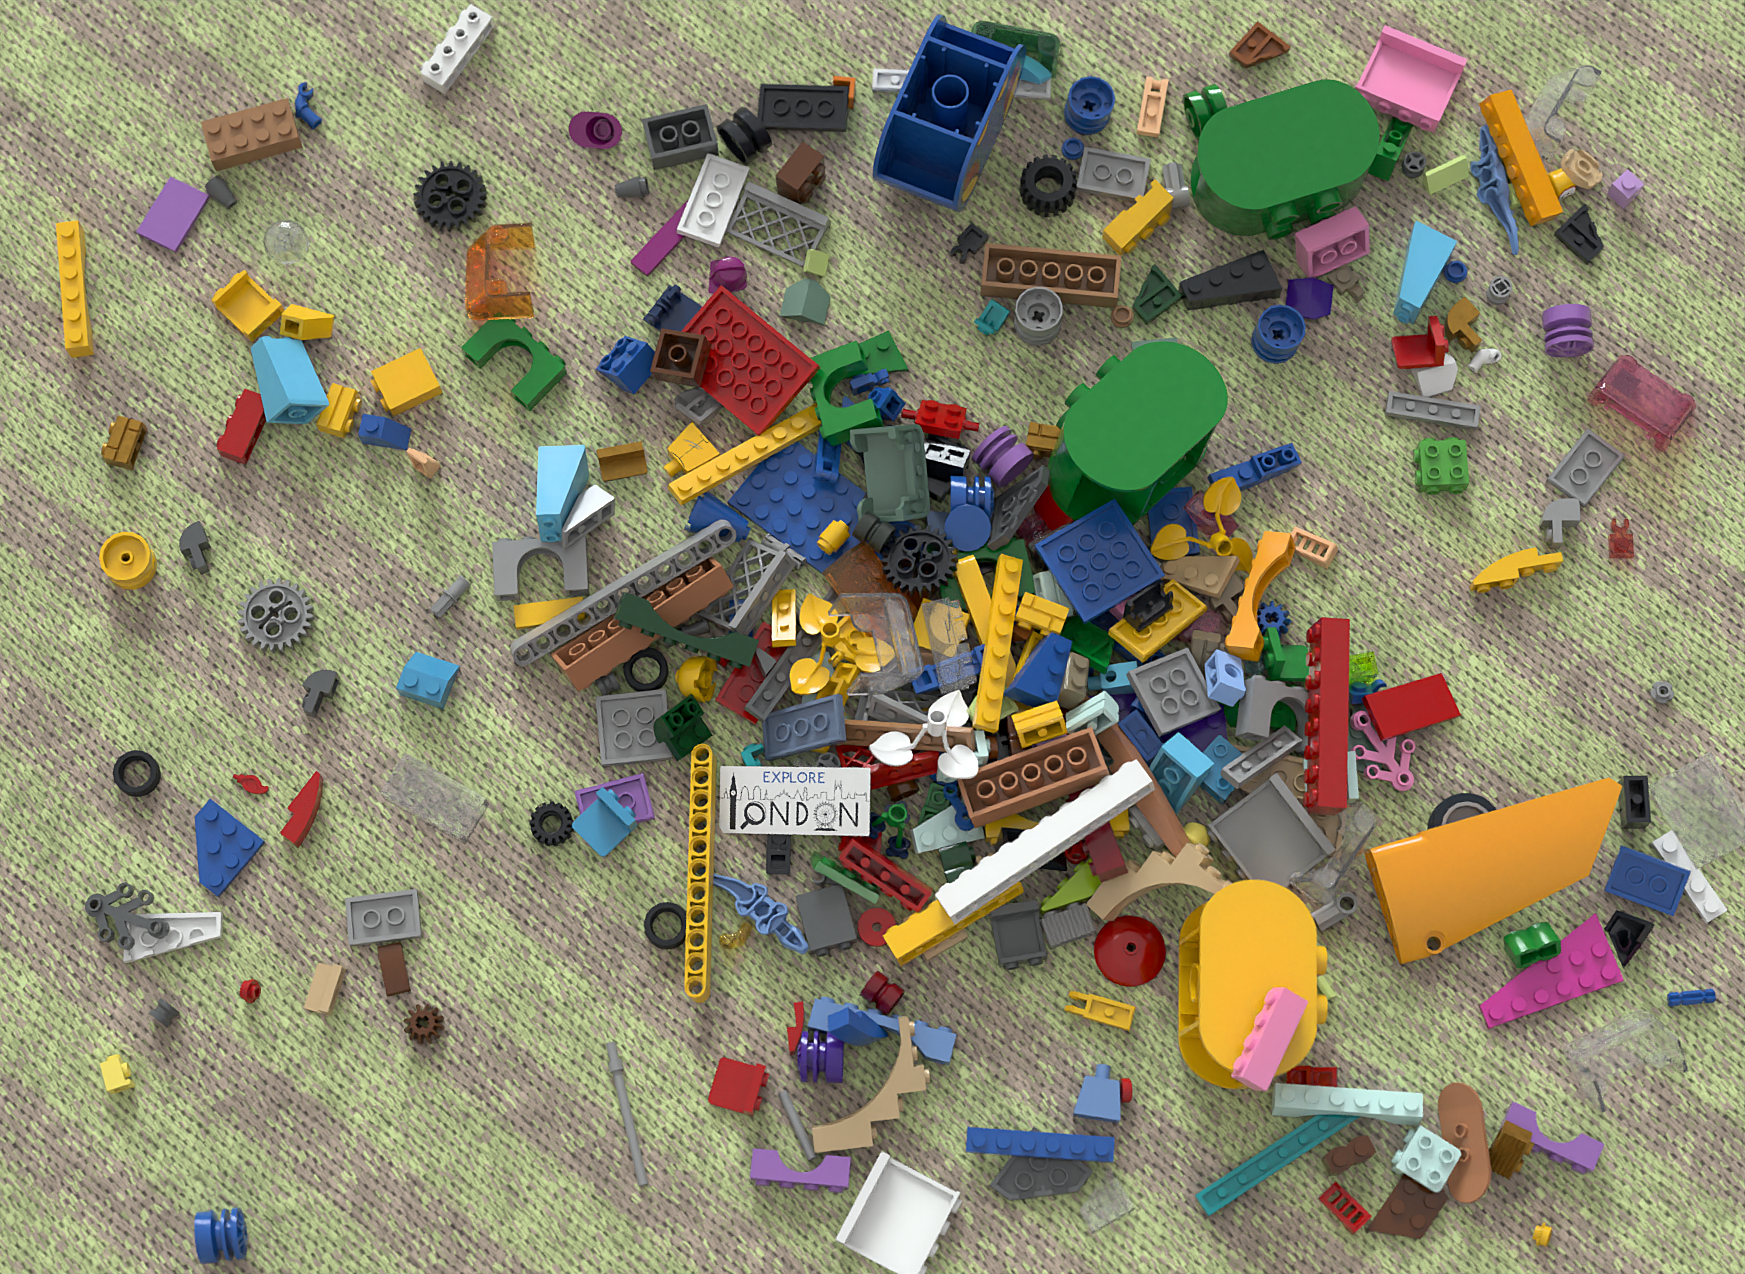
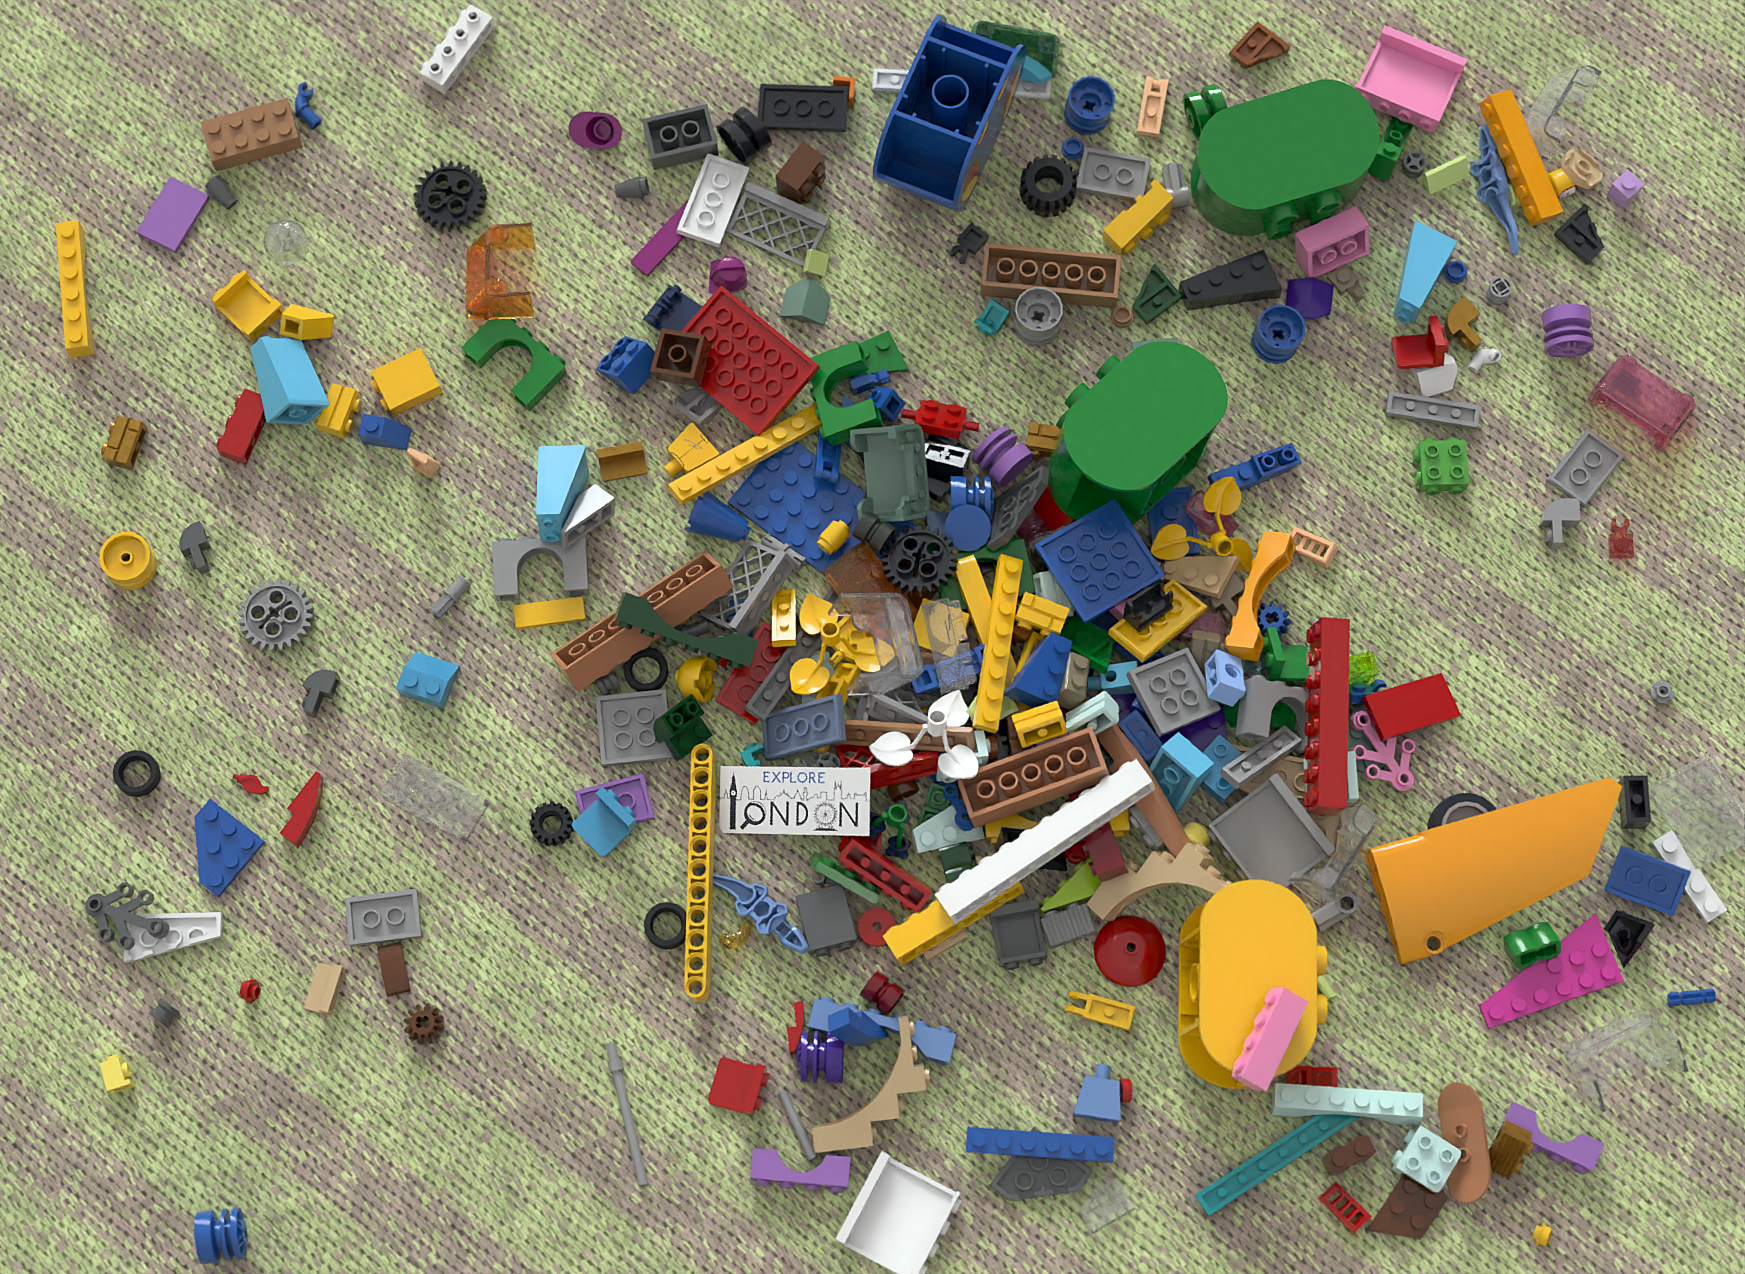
light grey beam [510,520,736,666] -> none
dark grey slope [754,648,776,679] -> none
black slope [766,834,791,874] -> none
yellow slope [1469,547,1563,593] -> none

